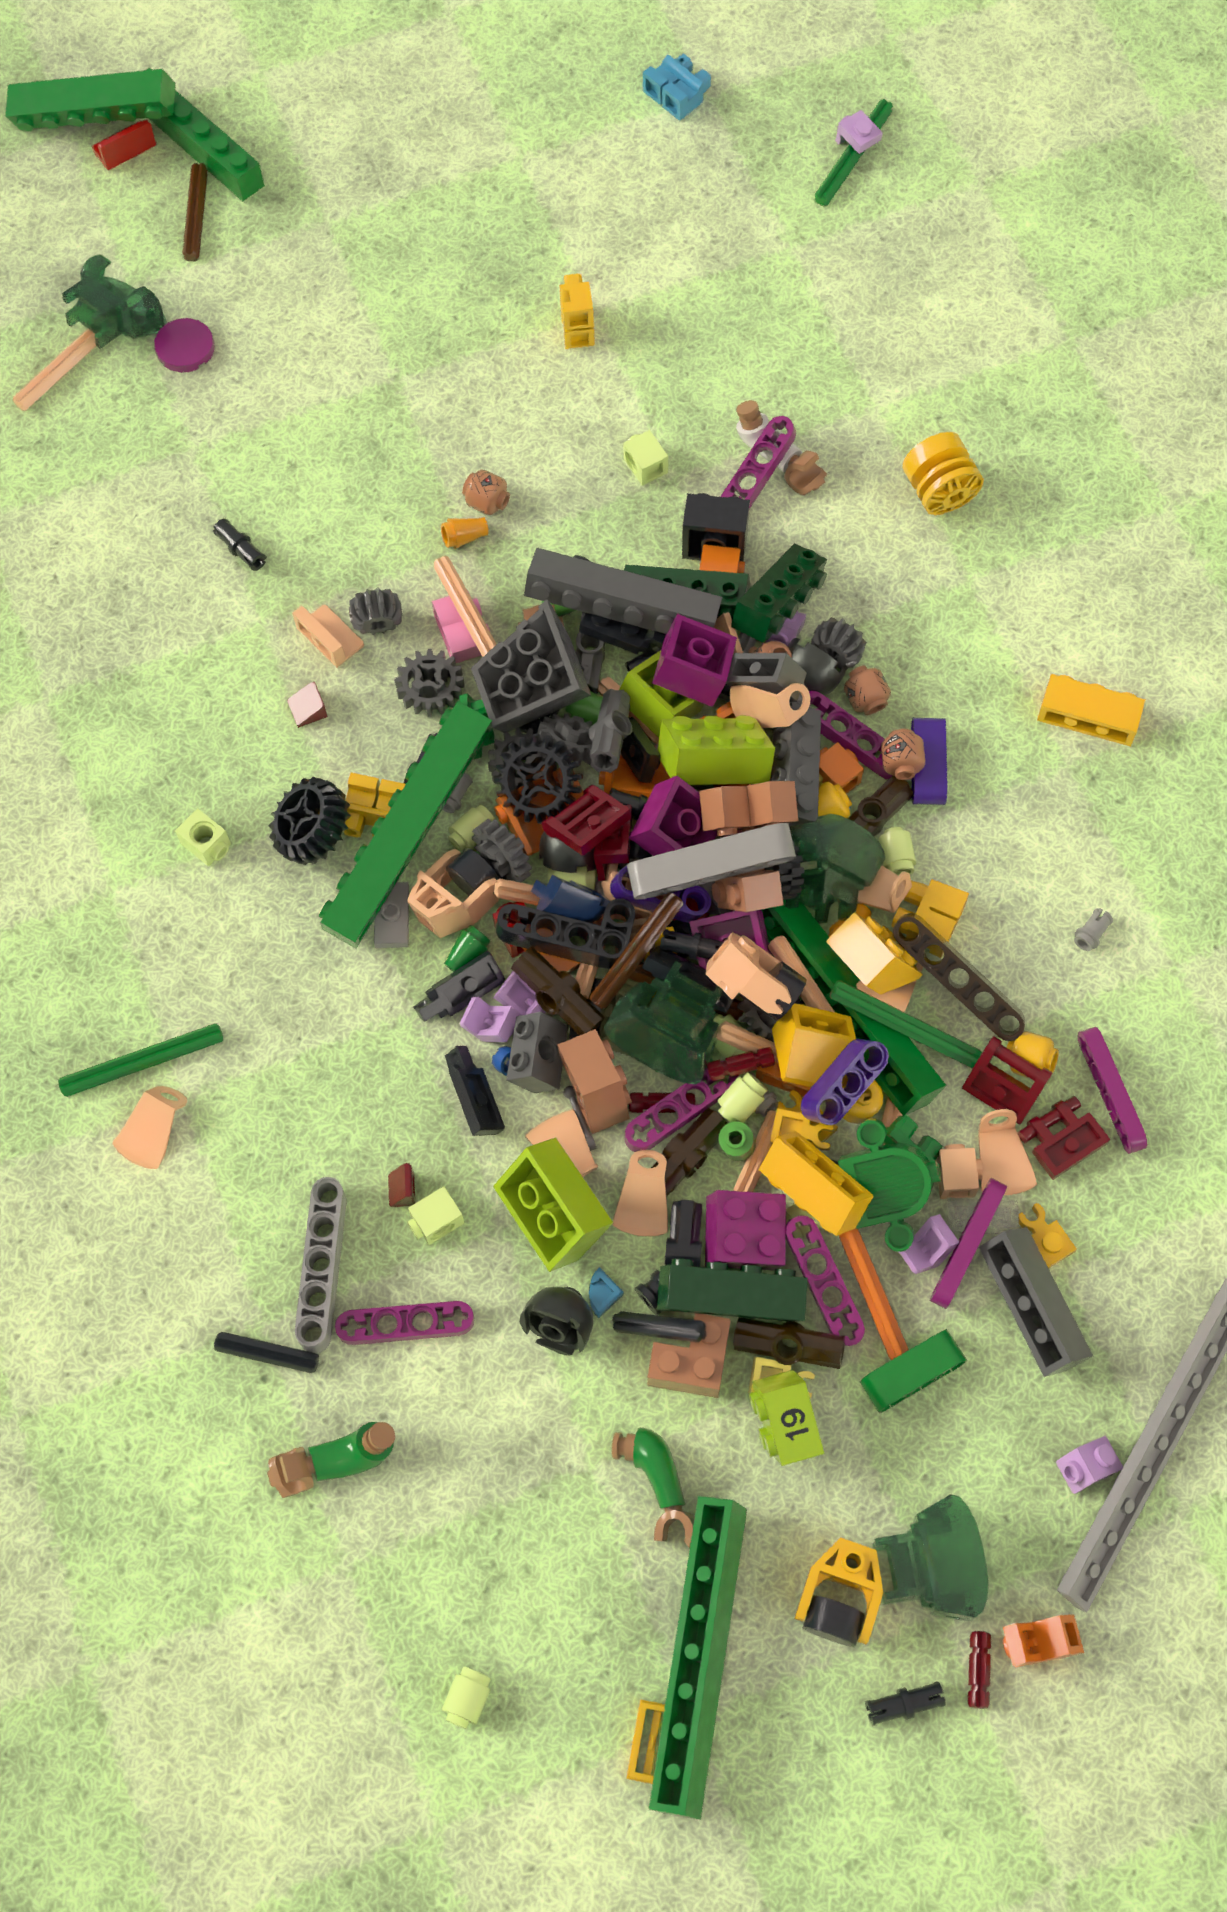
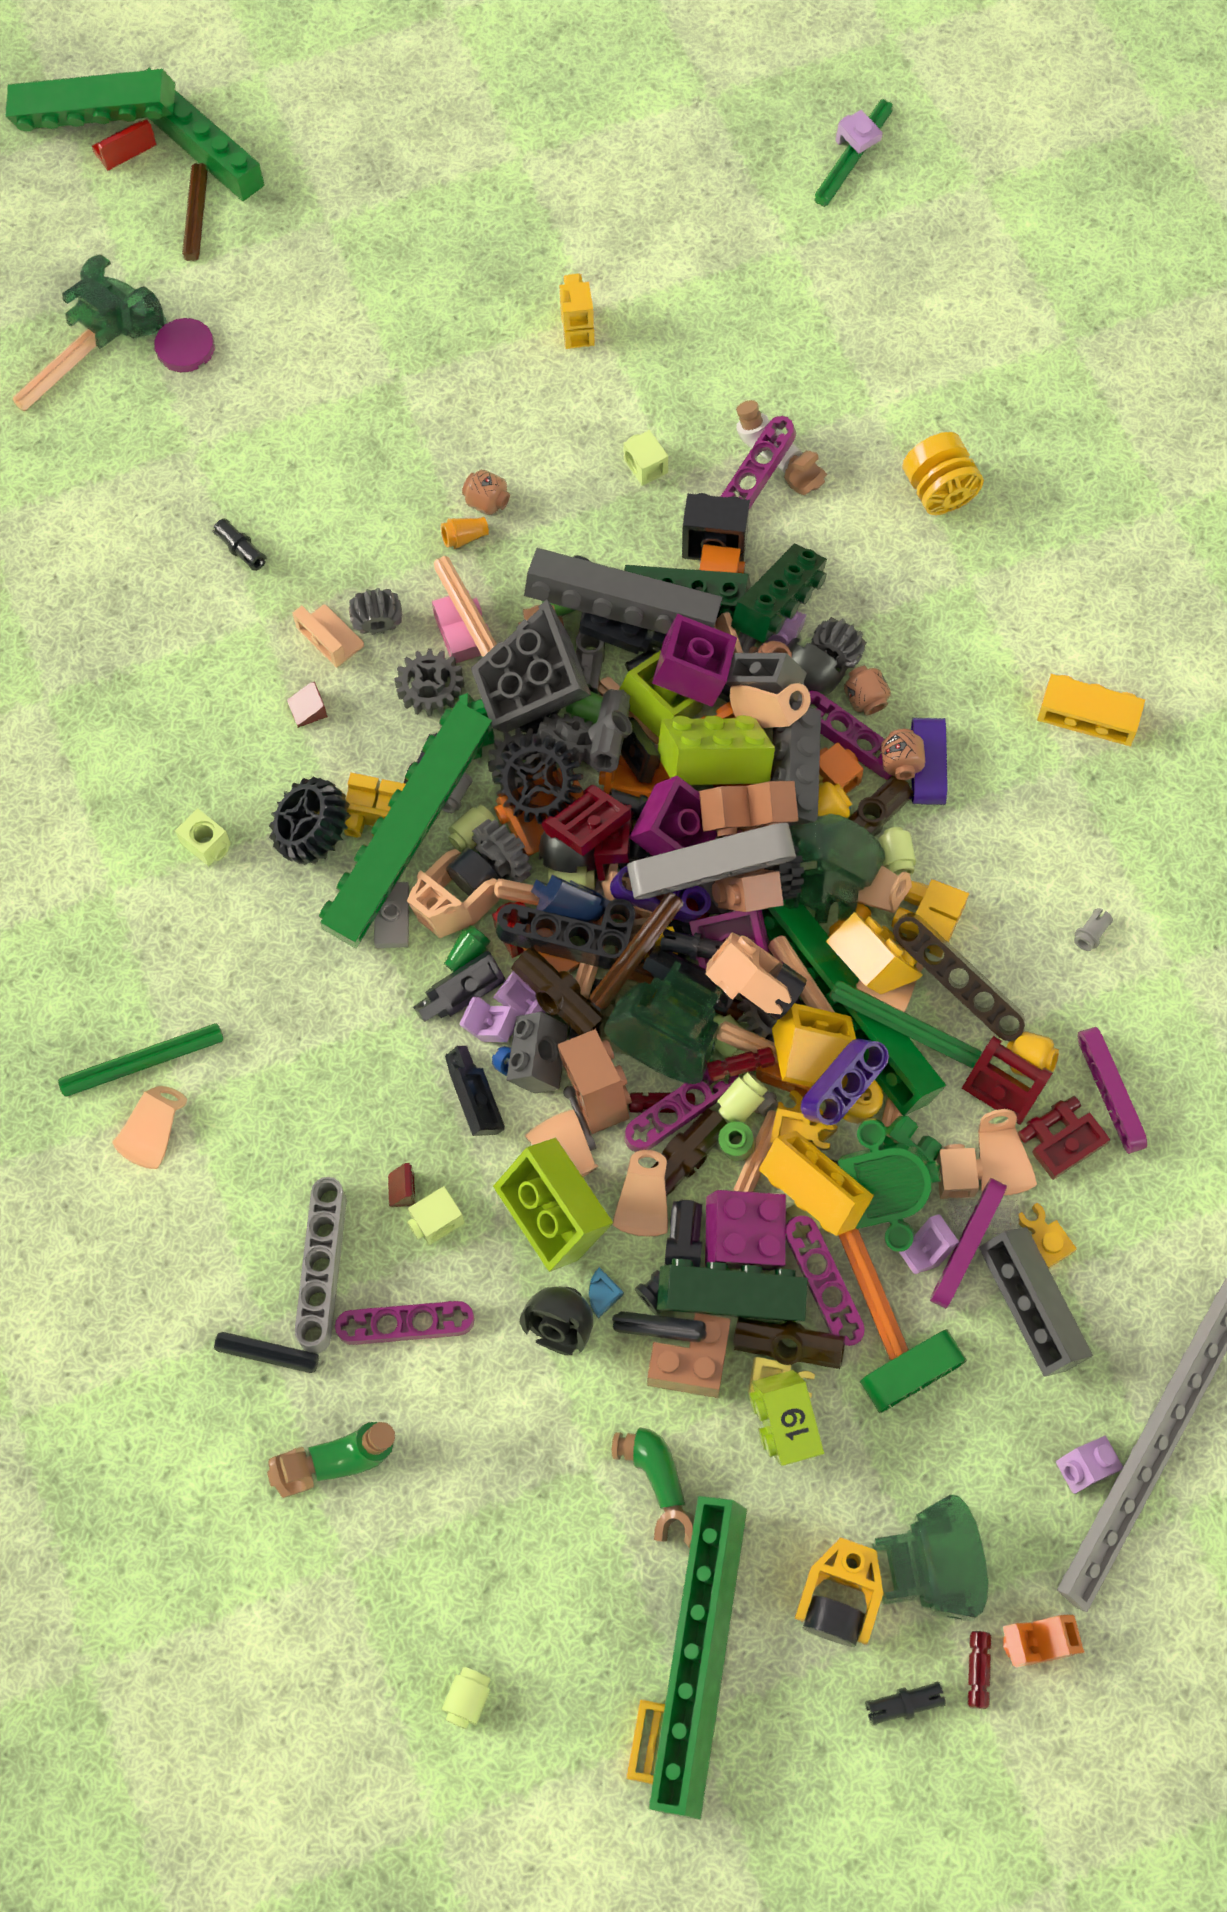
dark azure hips [643,53,711,121] -> none

